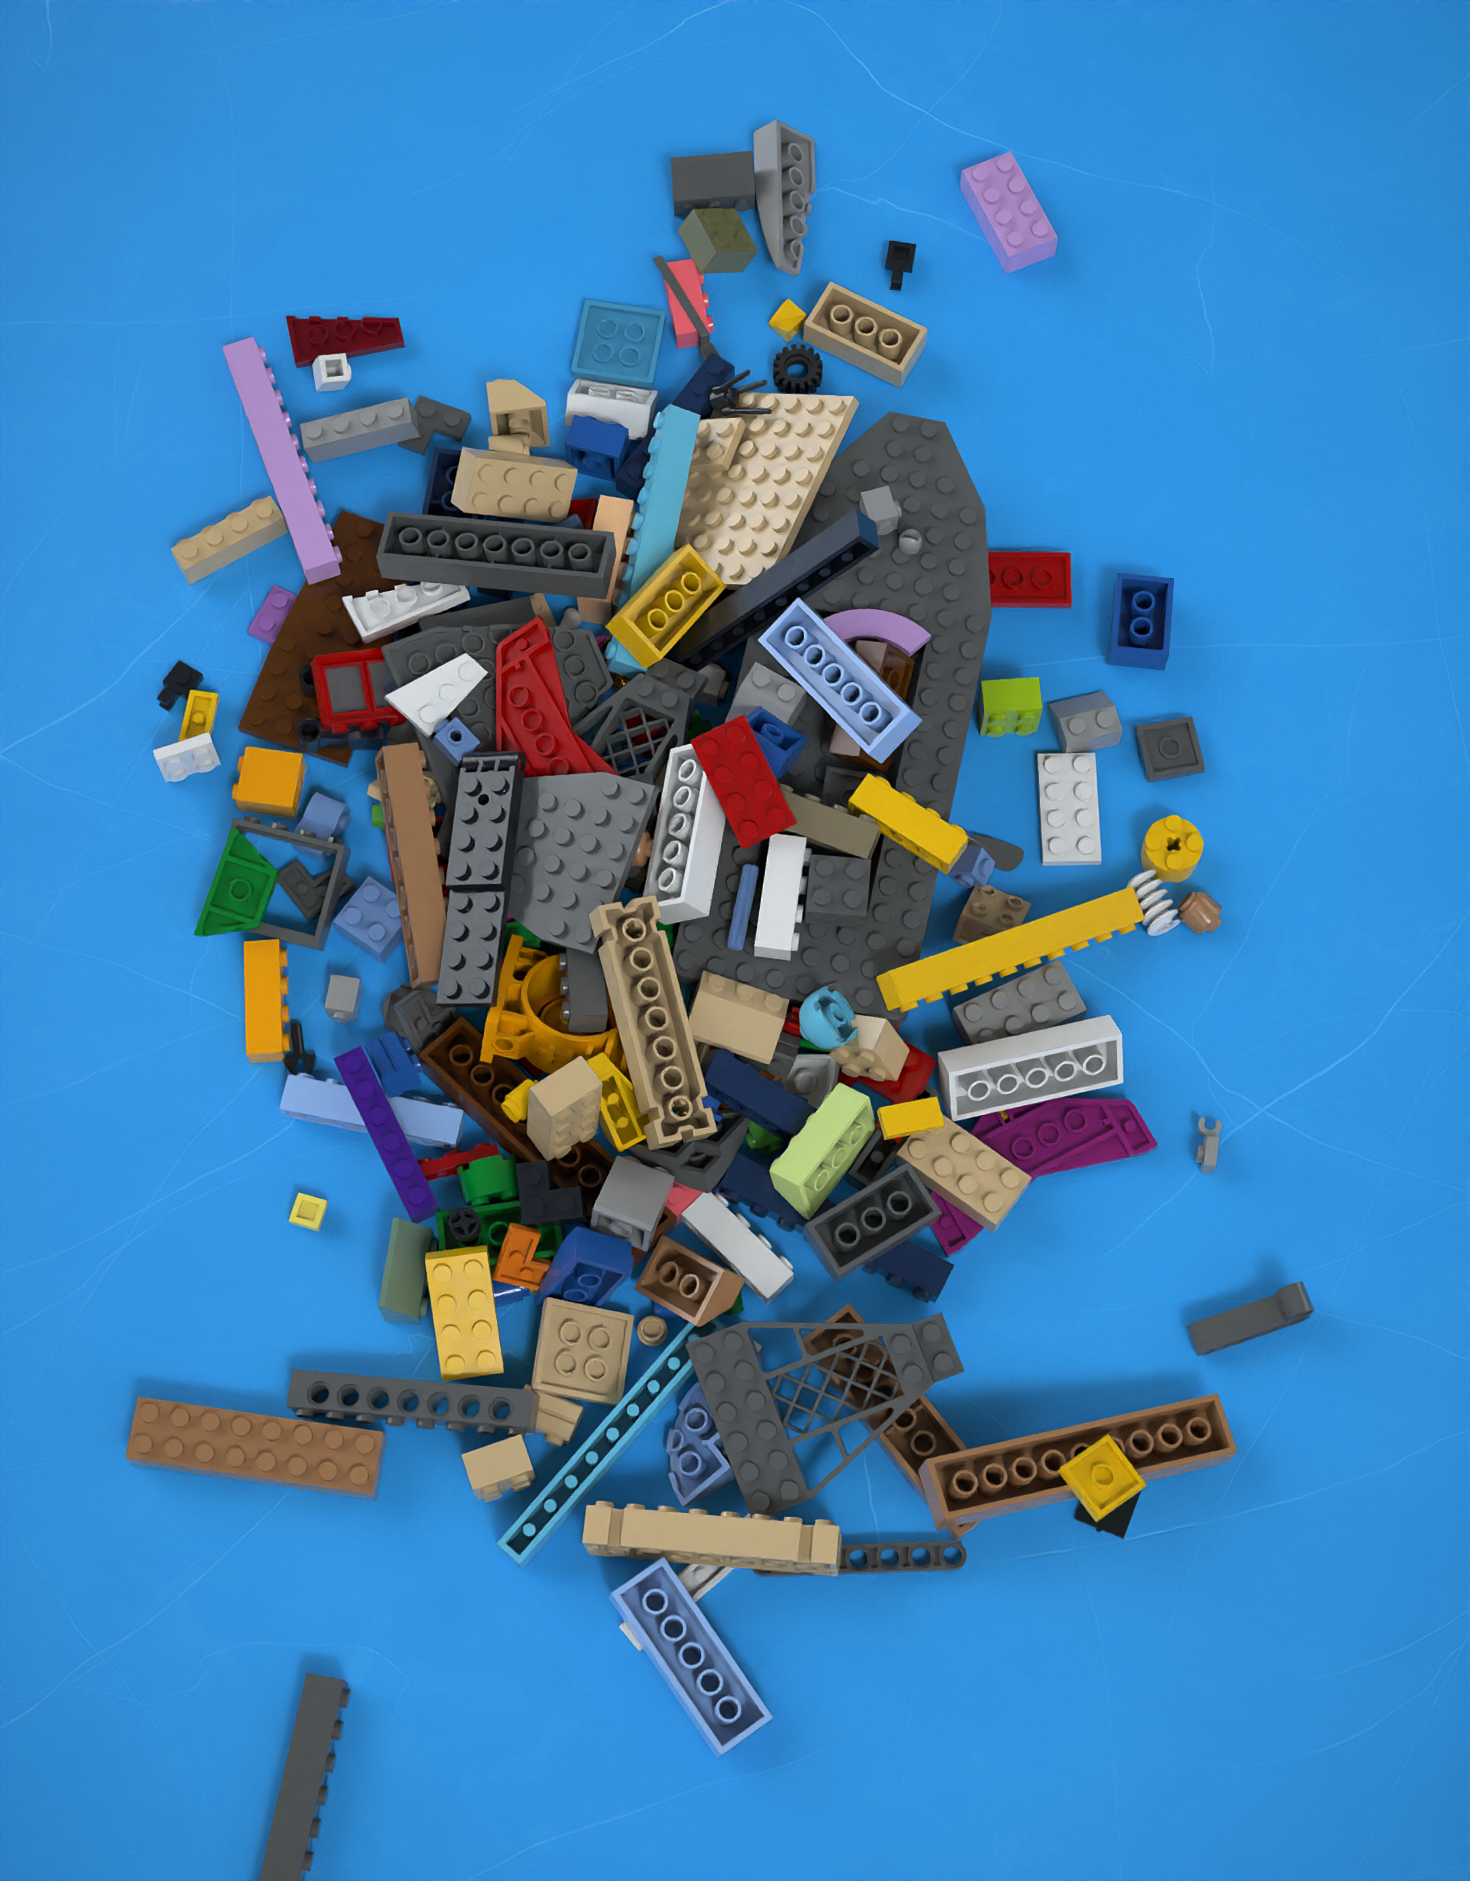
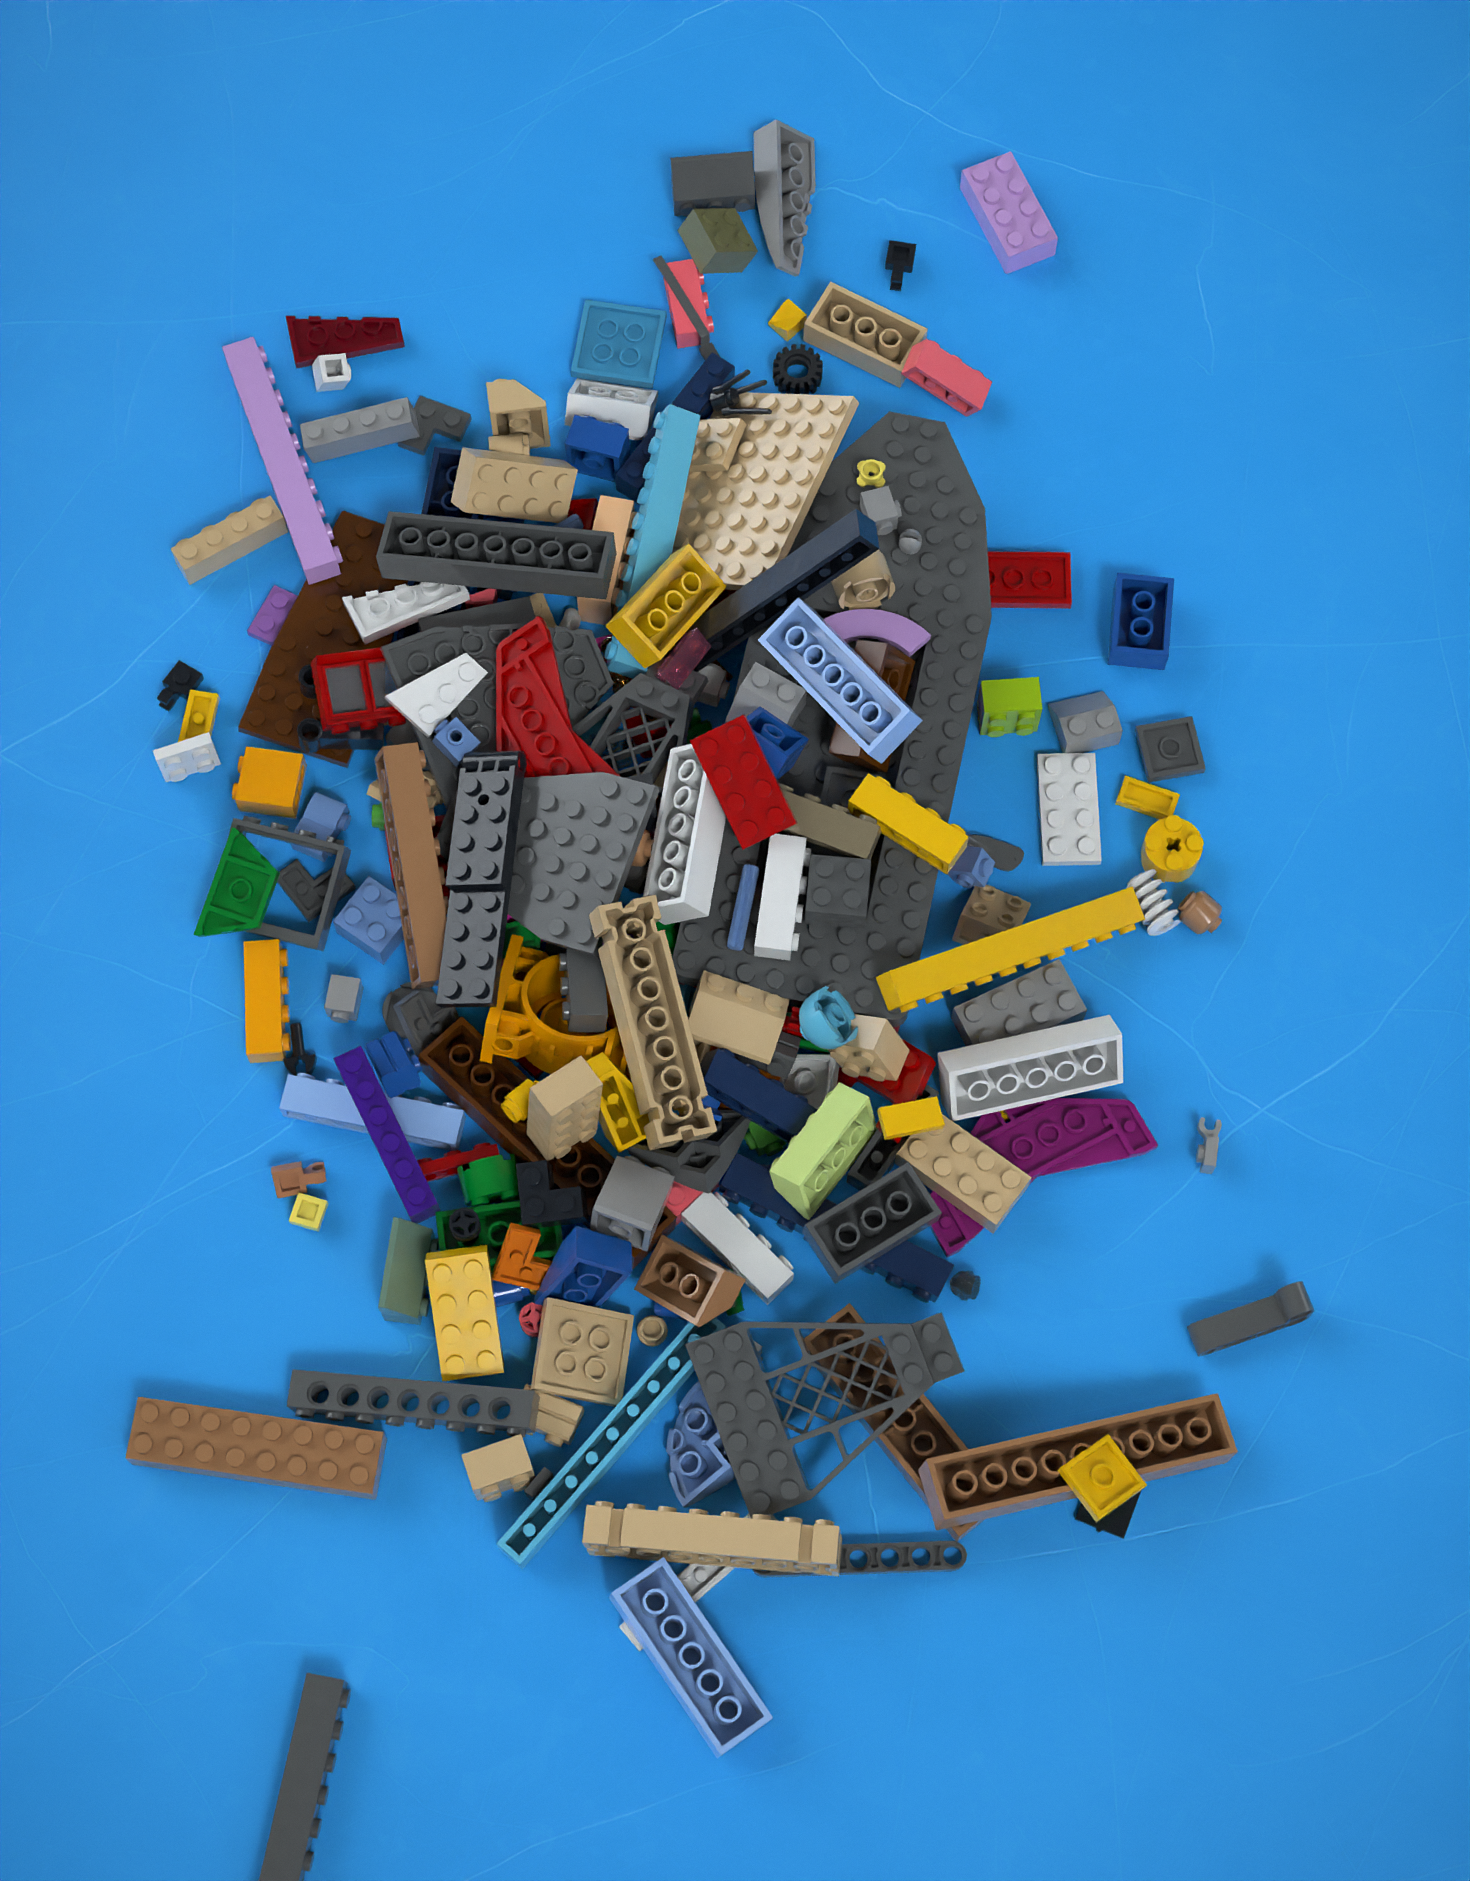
none -> nougat plate [271,1161,327,1199]
none -> coral slope [465,588,498,609]
none -> coral wheel [519,1302,543,1337]
none -> dark grey tile [524,1467,554,1502]
none -> clear pink hinge [656,628,711,690]
none -> tan brick [831,550,895,610]
none -> light yellow plate [856,459,886,488]
none -> coral brick [901,338,992,417]
none -> clear smoke plate [950,1270,981,1301]
none -> yellow tile [1115,775,1180,820]

